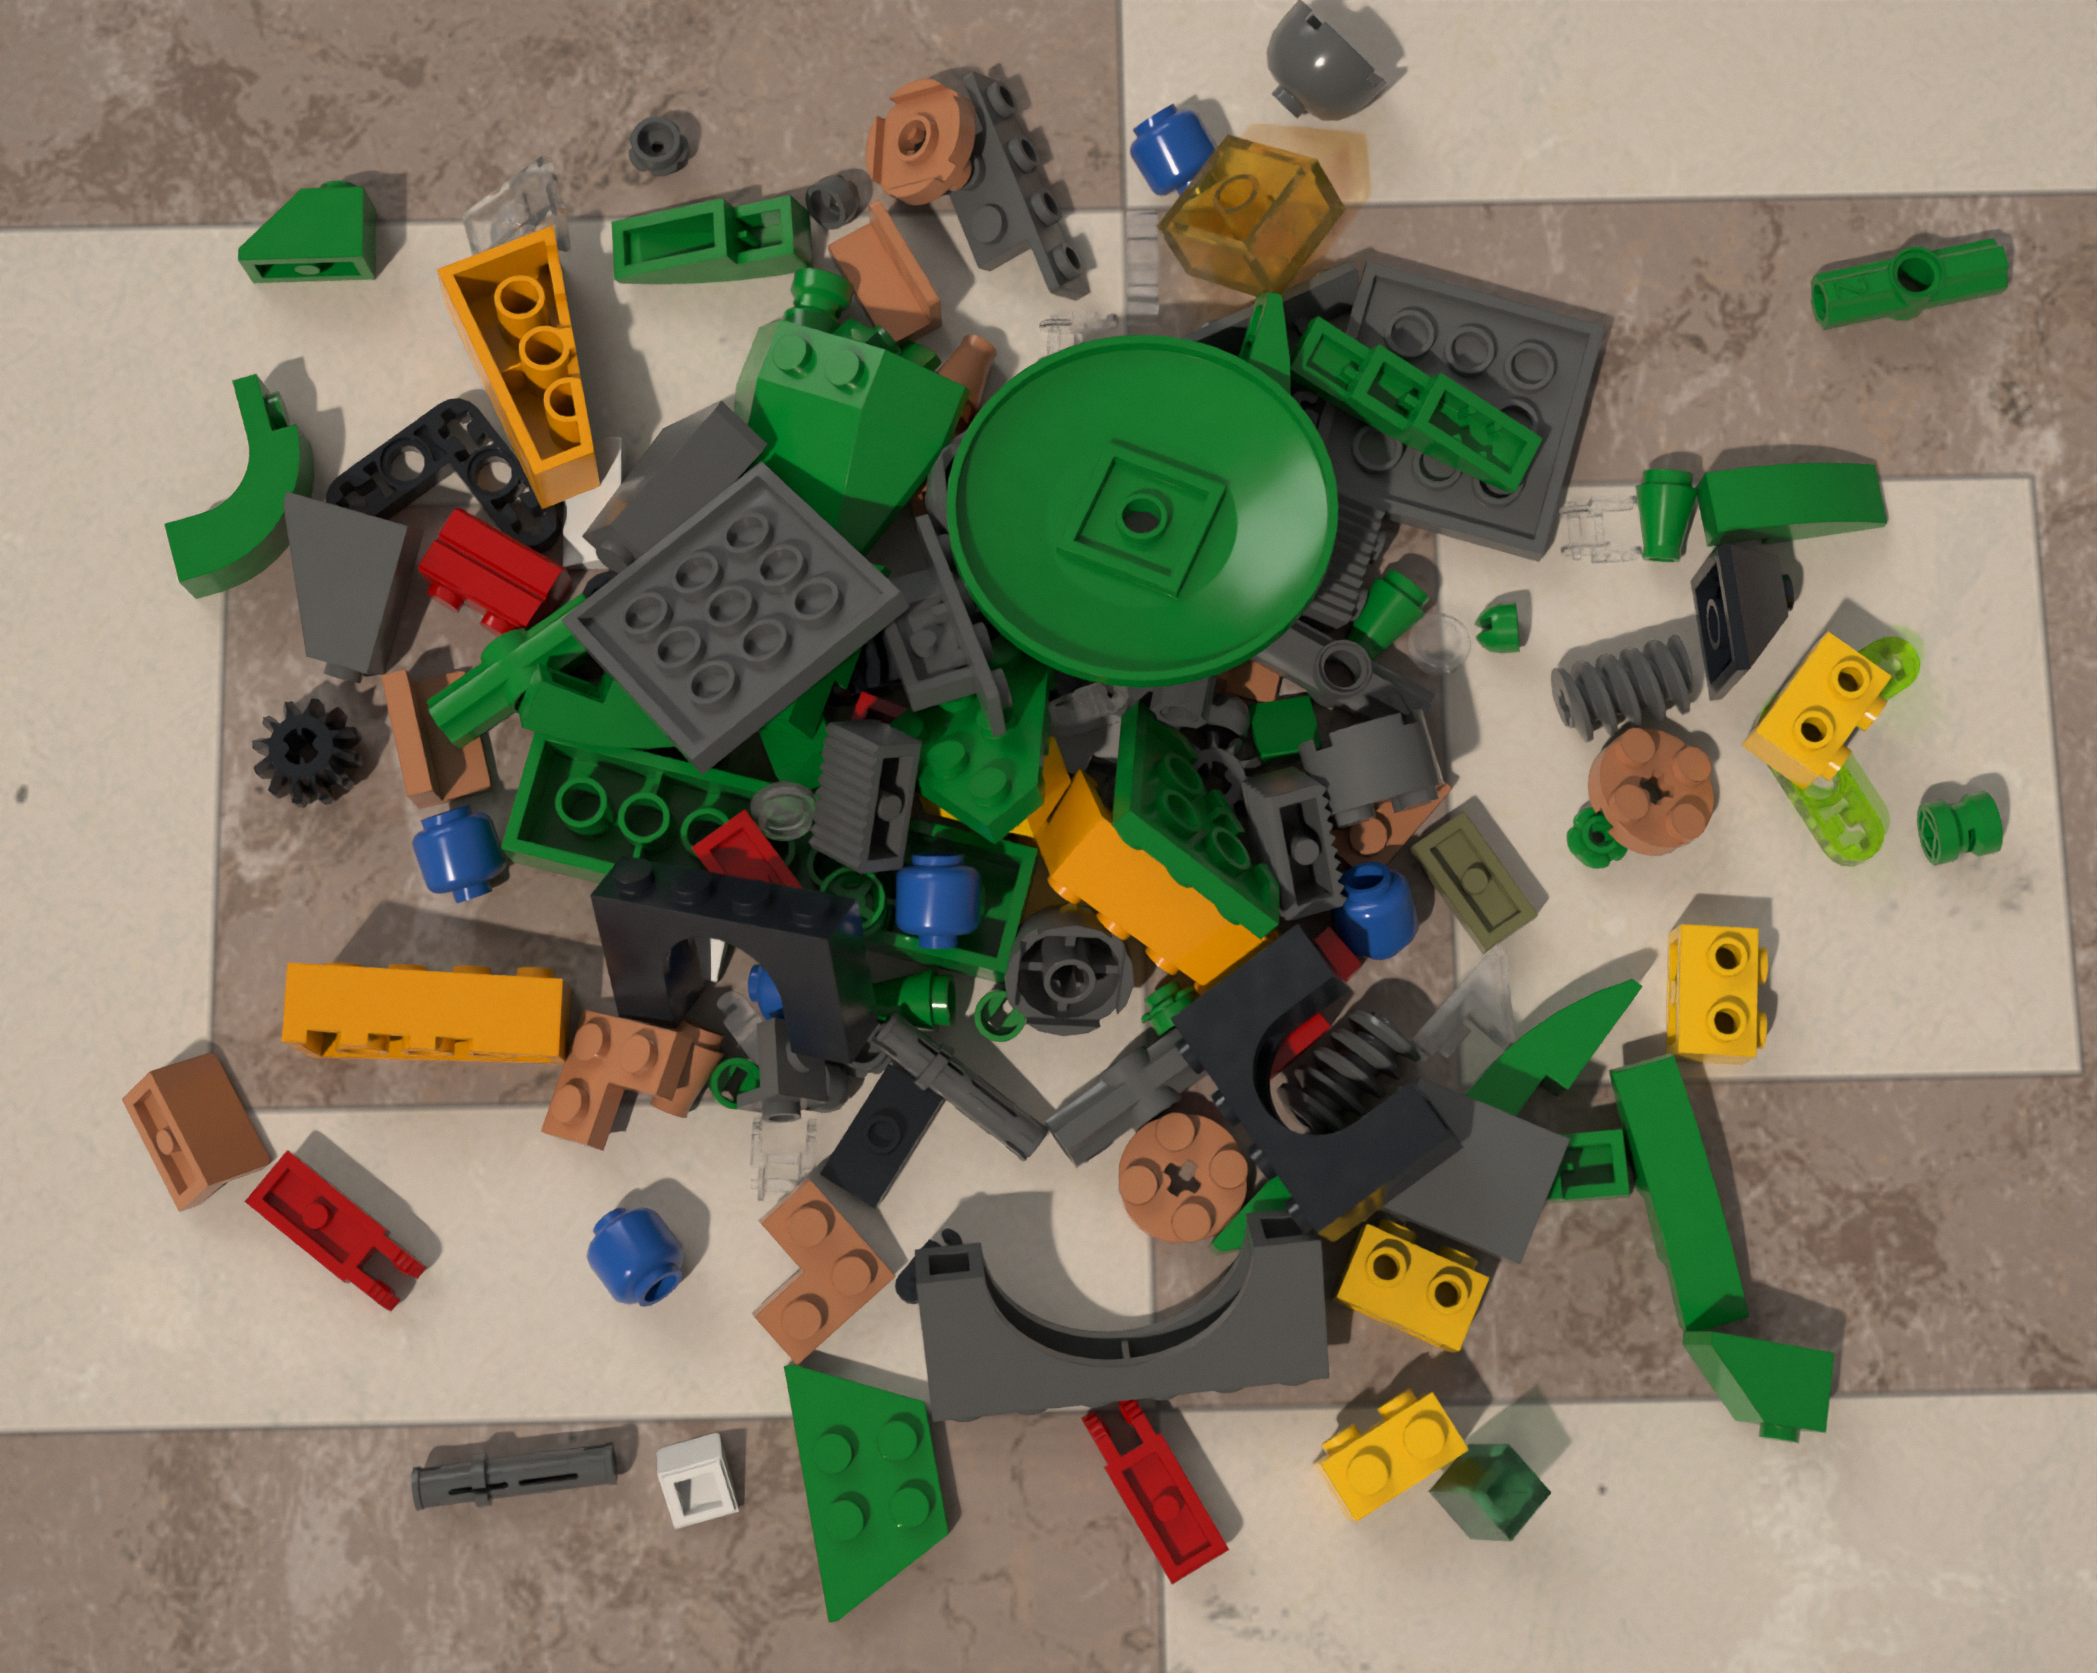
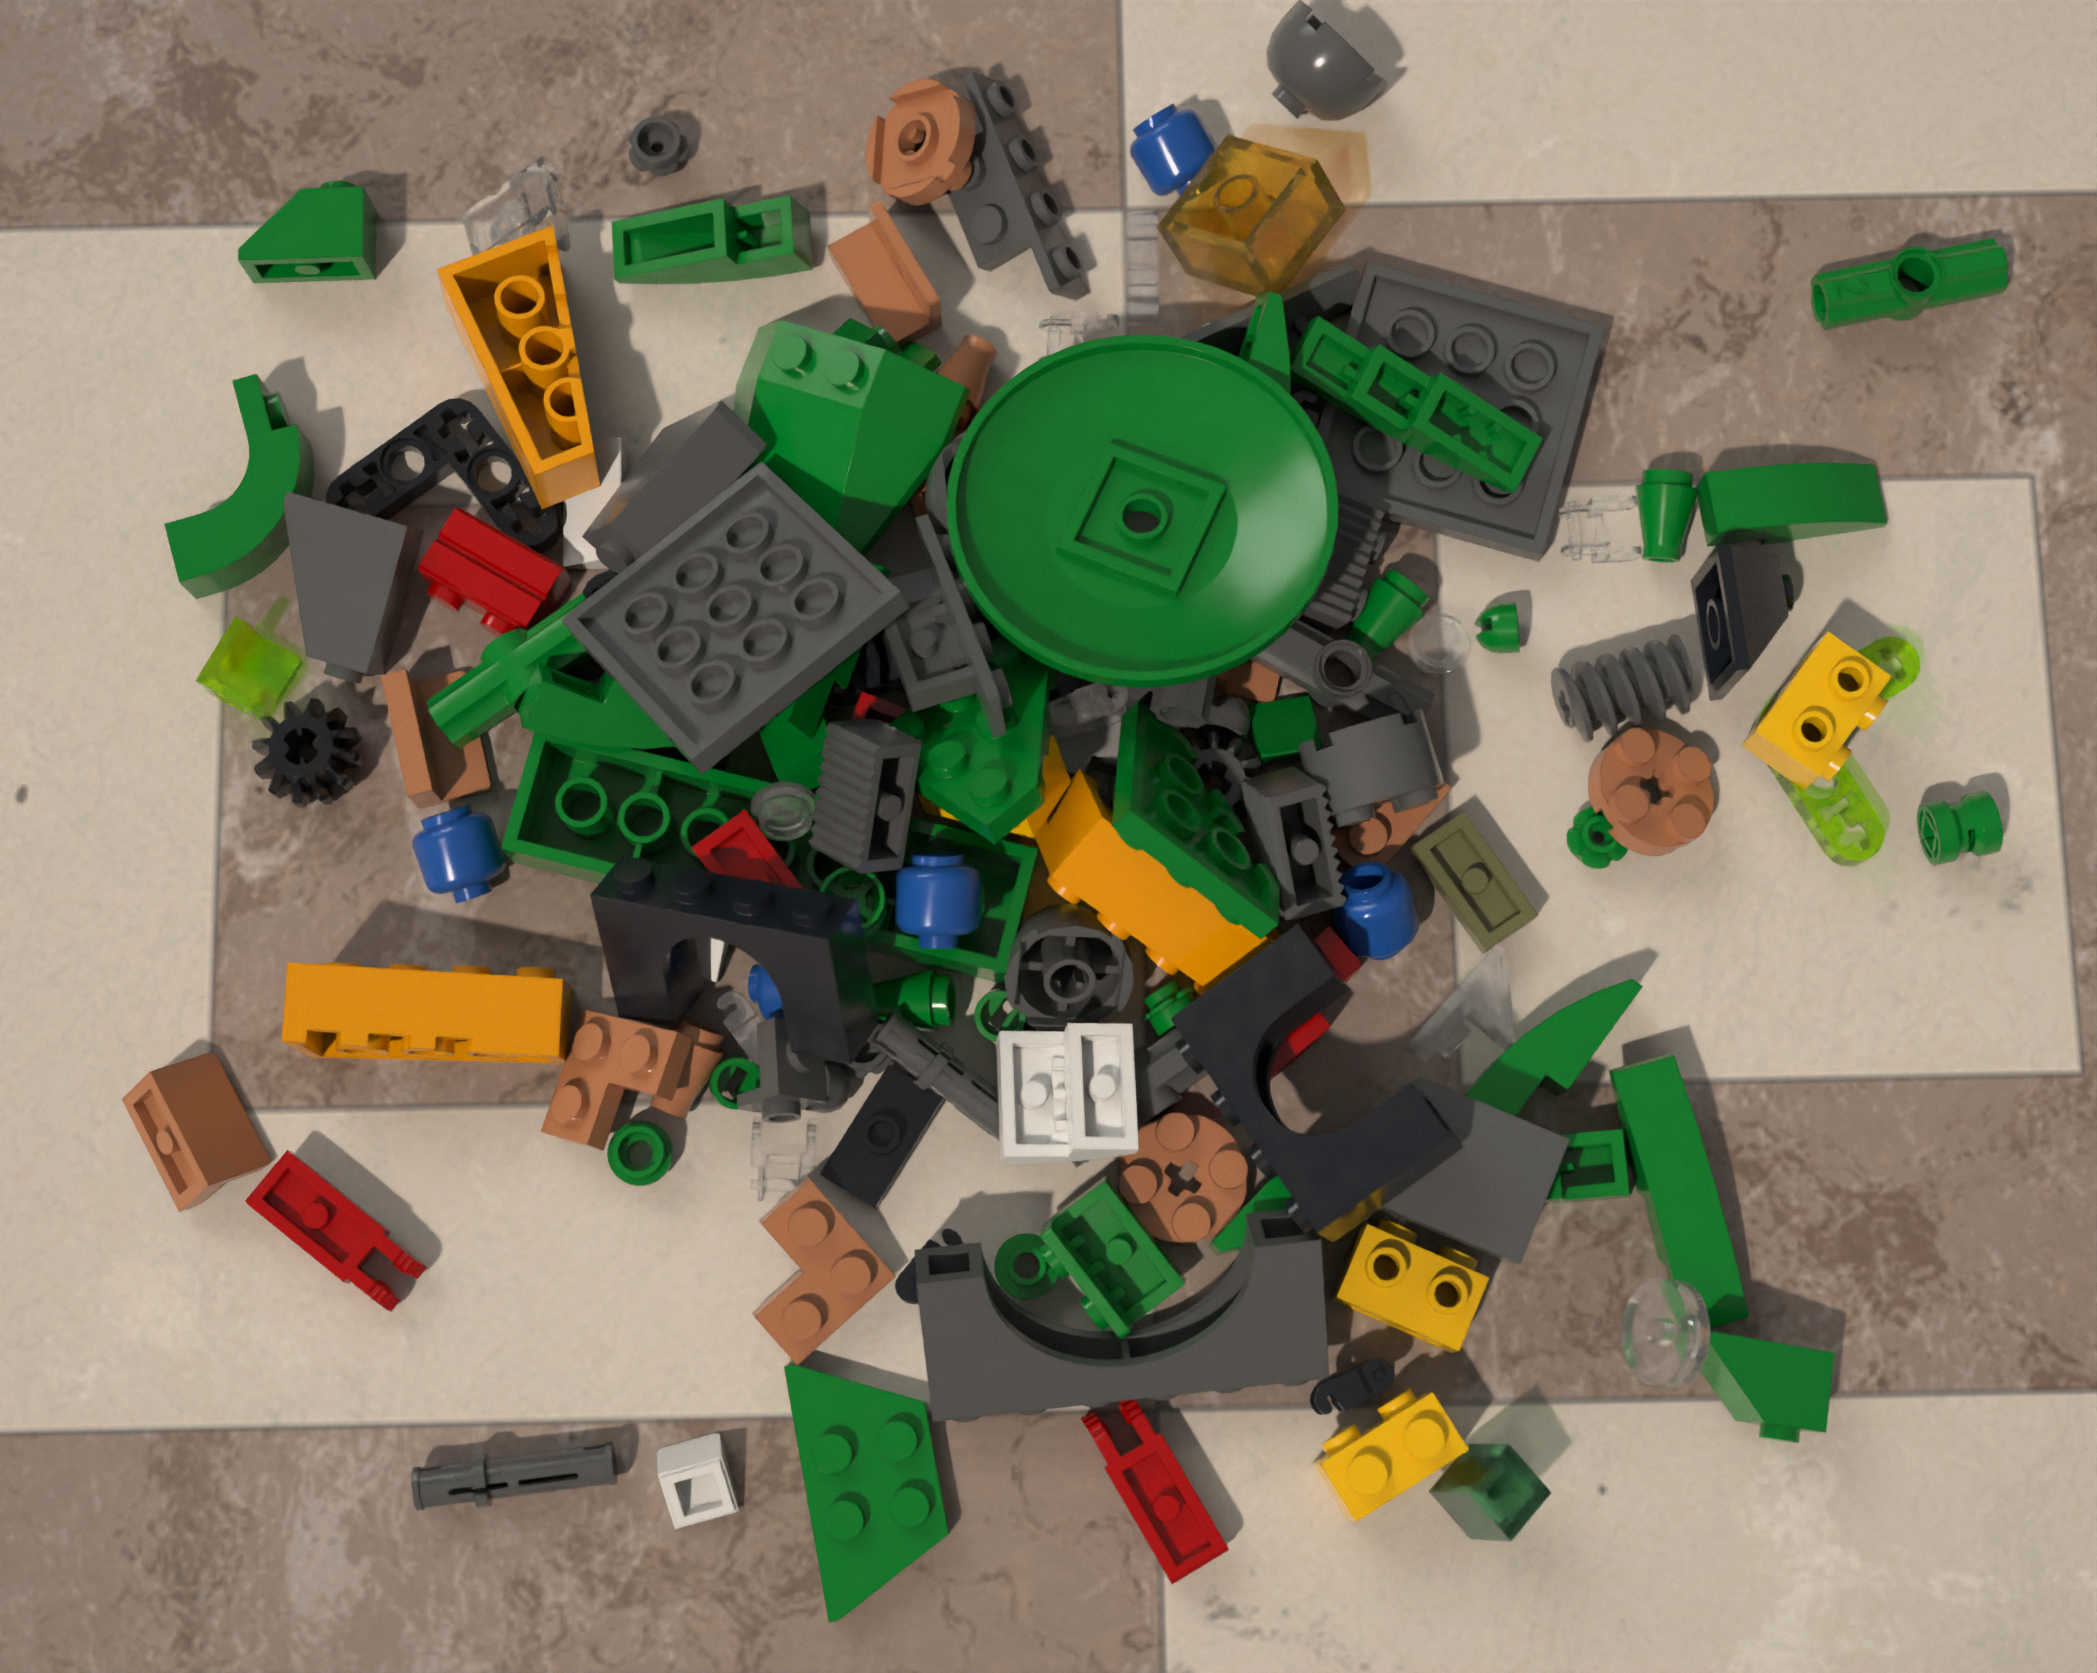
blue head [586,1207,685,1307] -> none
green wheel [782,268,854,334] -> none
dark grey hinge [805,174,860,229] -> none
dark grey piece [1276,1009,1421,1135] -> none
yellow brick [1665,924,1768,1065] -> none
none -> clear neon green panel [195,617,302,723]
none -> green plate [607,1121,673,1186]
none -> green plate [994,1233,1058,1300]
none -> white slope [996,1023,1139,1164]
none -> green bracket [1040,1176,1186,1339]
none -> black piece [1309,1358,1395,1415]
none -> clear piece [1621,1278,1710,1387]

